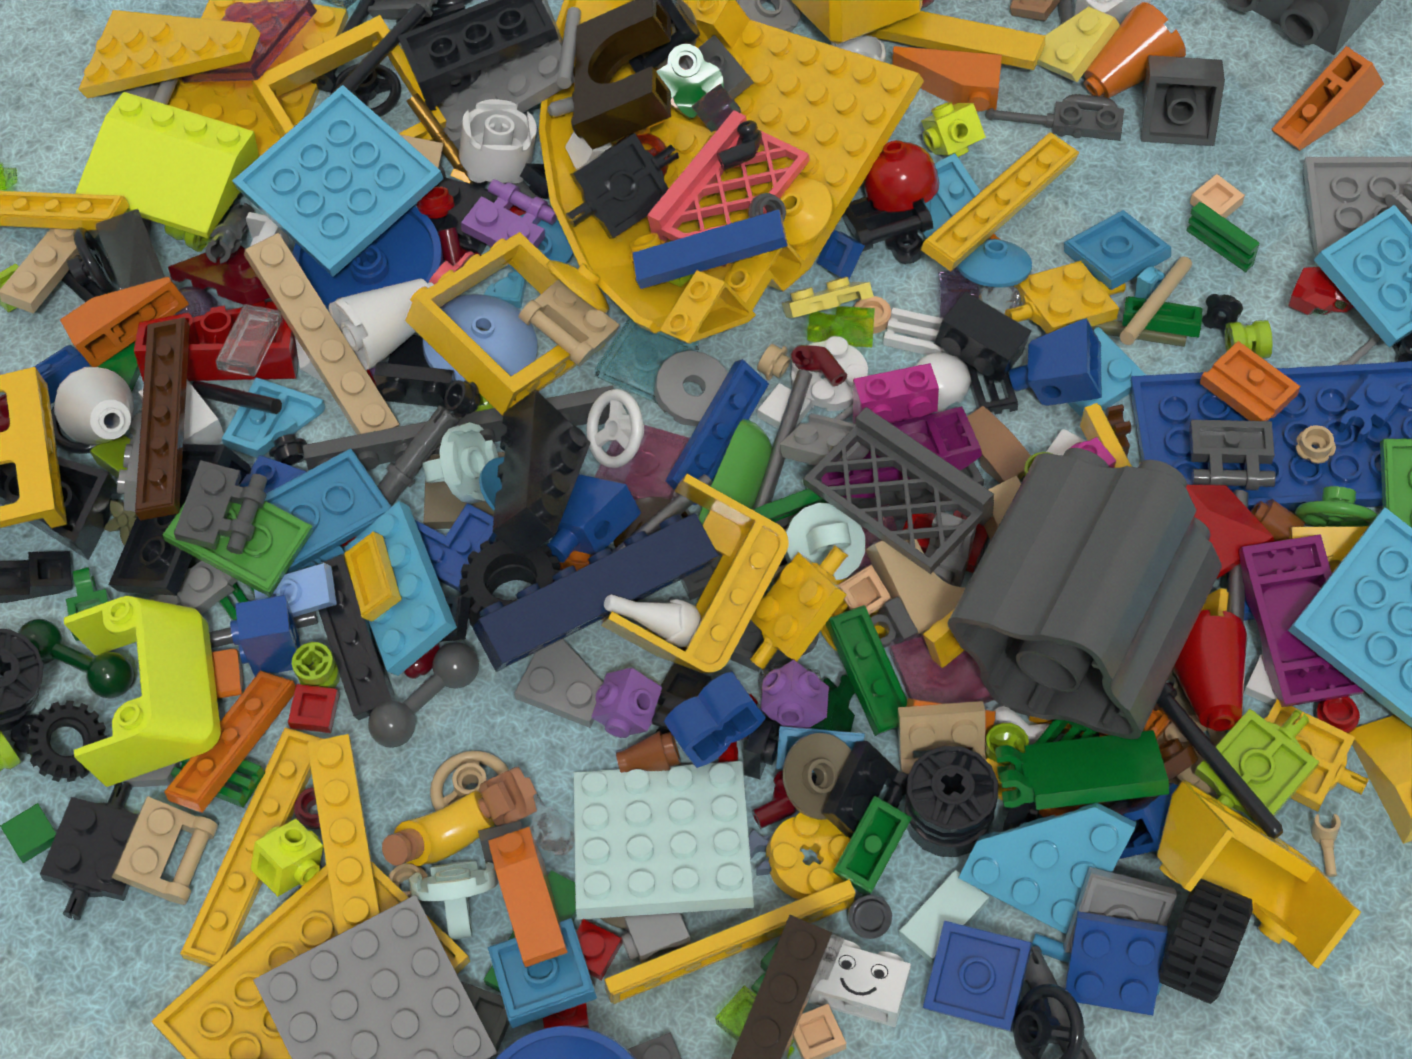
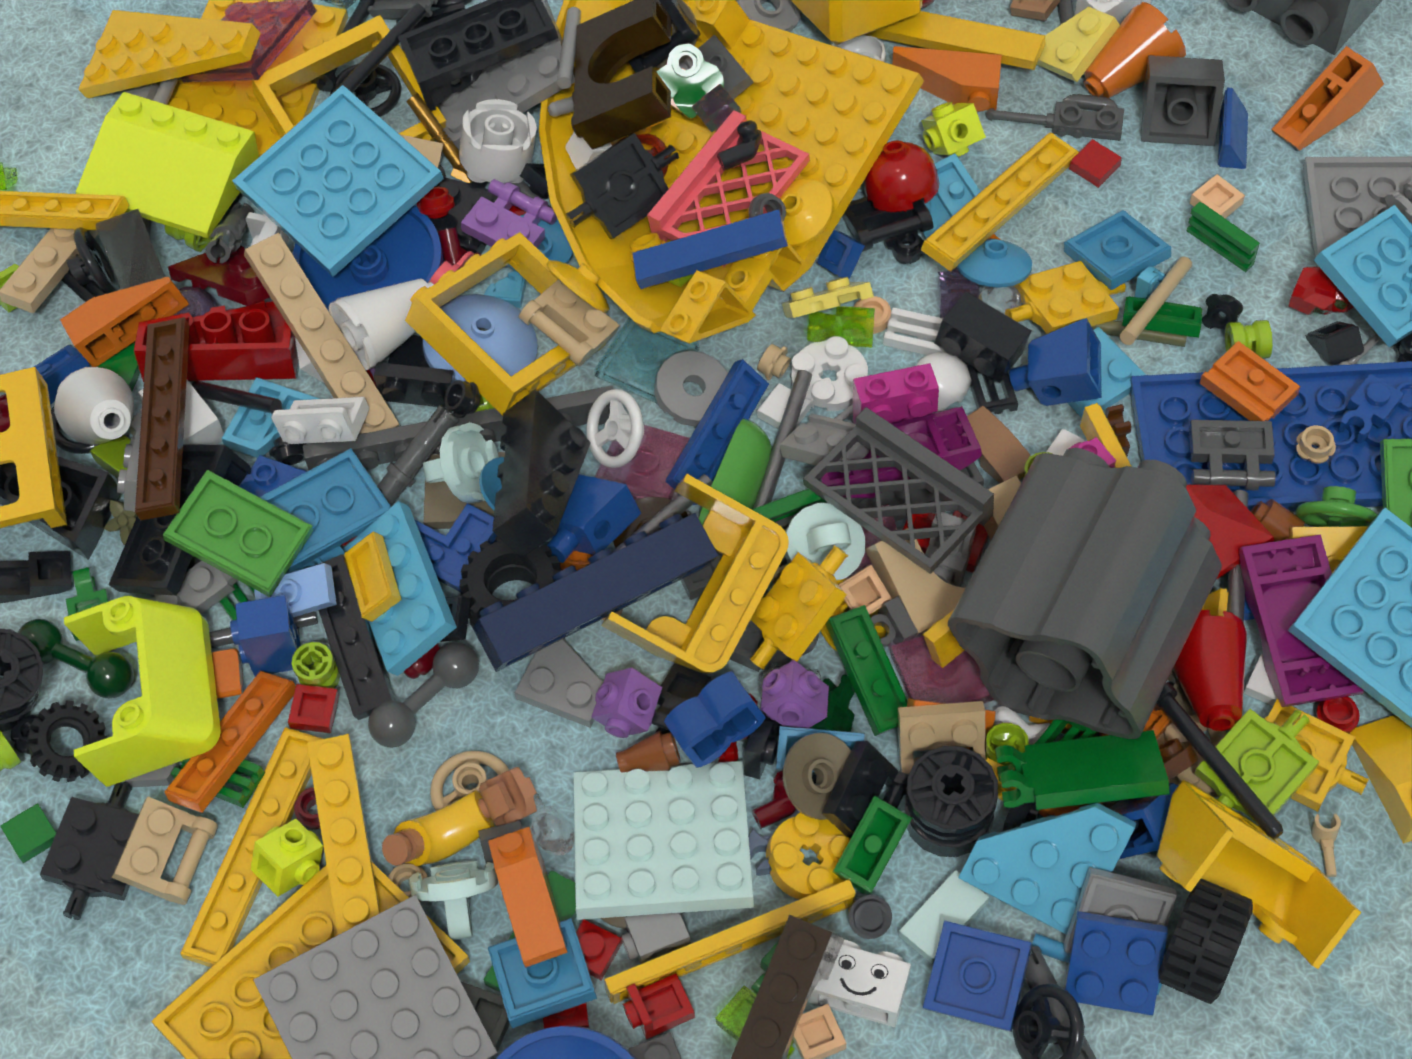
dark grey plate [174,460,268,554] -> none
clear tile [216,304,282,377] -> none
white piece [604,594,701,648] -> none
dark red arm [791,345,848,387] -> none
none -> white bracket [271,397,370,444]
none -> red bracket [622,973,695,1040]
none -> red tile [1069,139,1122,188]
none -> blue slope [1218,87,1248,169]
none -> black slope [1305,321,1364,365]

